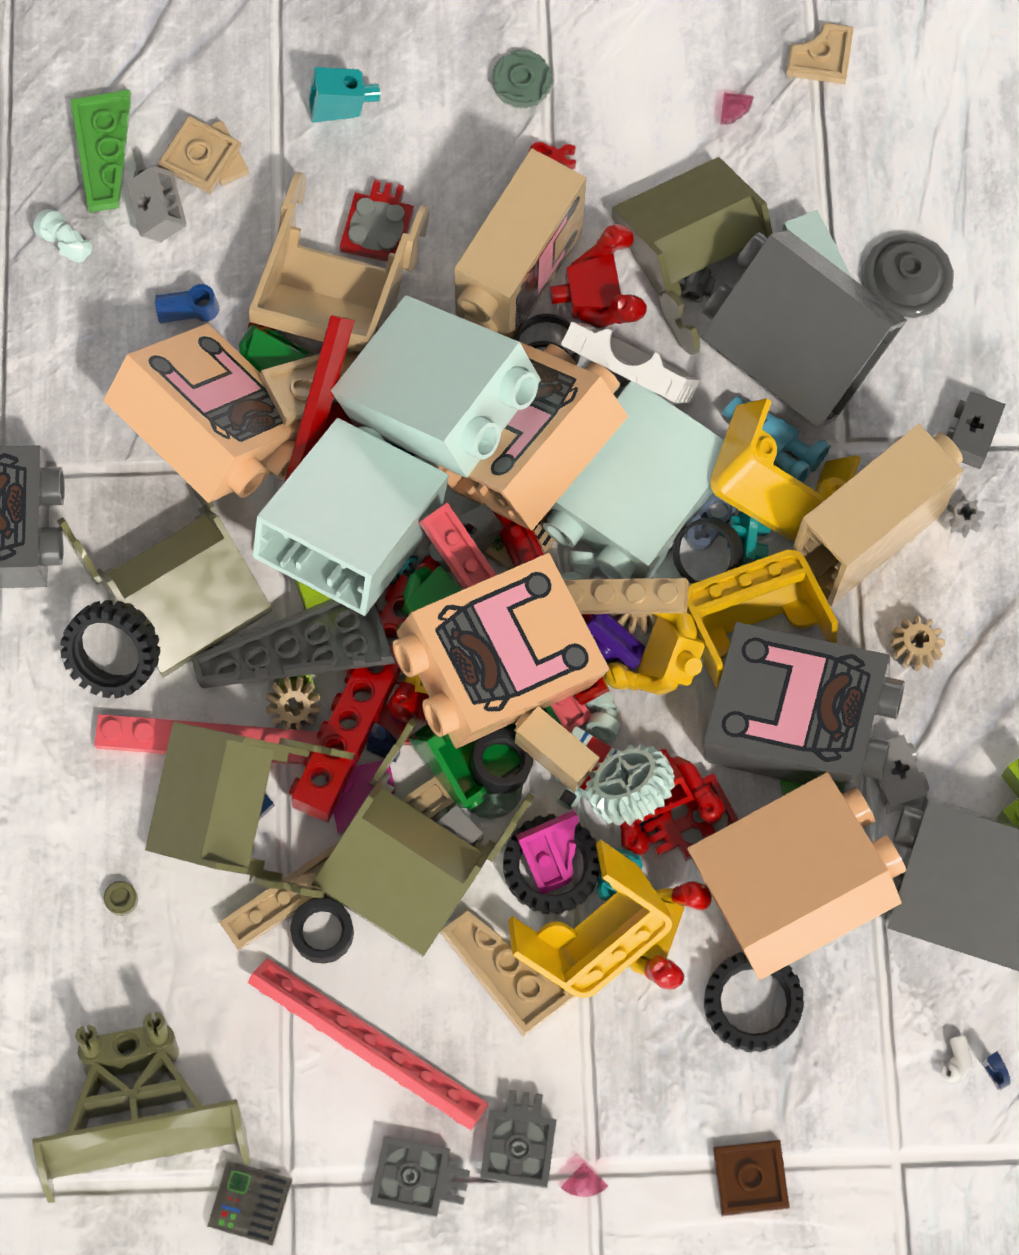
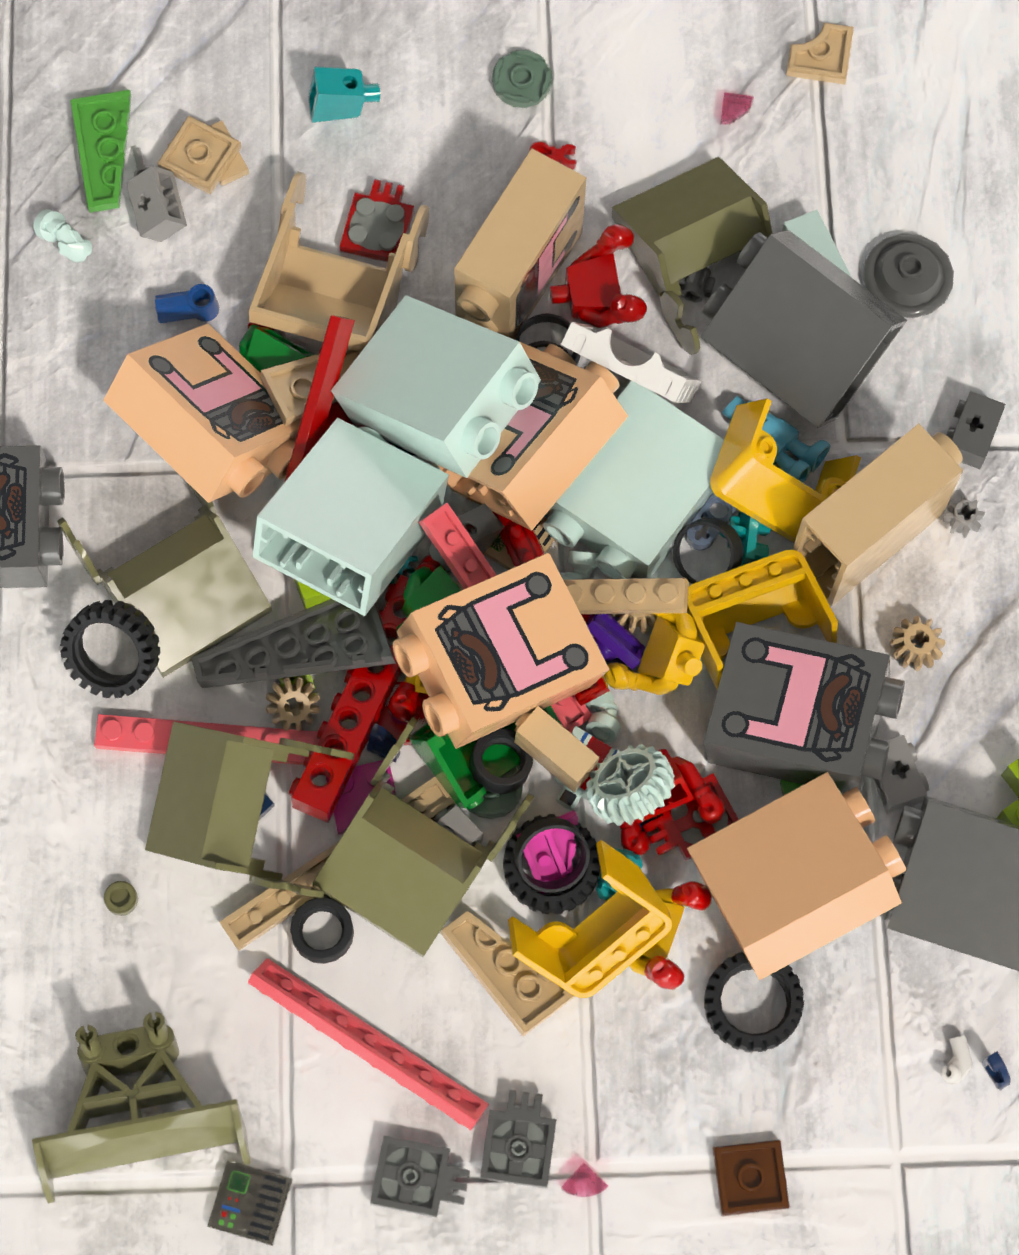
none -> black tyre [514,817,590,893]

